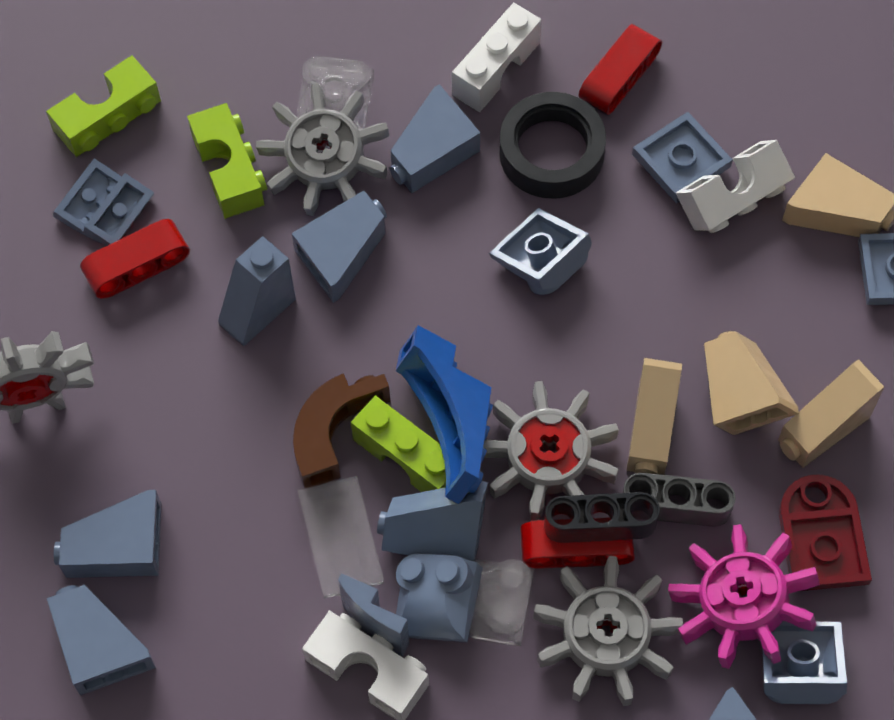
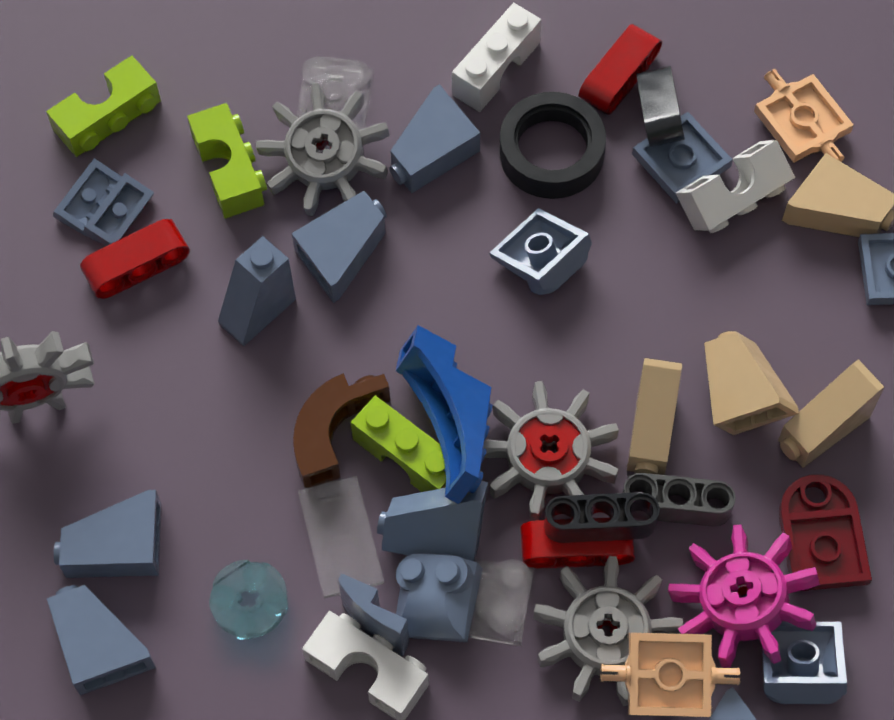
none -> clear light blue plate [209,560,288,640]
none -> light nougat plate [600,633,740,717]
none -> black beam [636,66,685,147]
none -> light nougat plate [754,69,854,163]

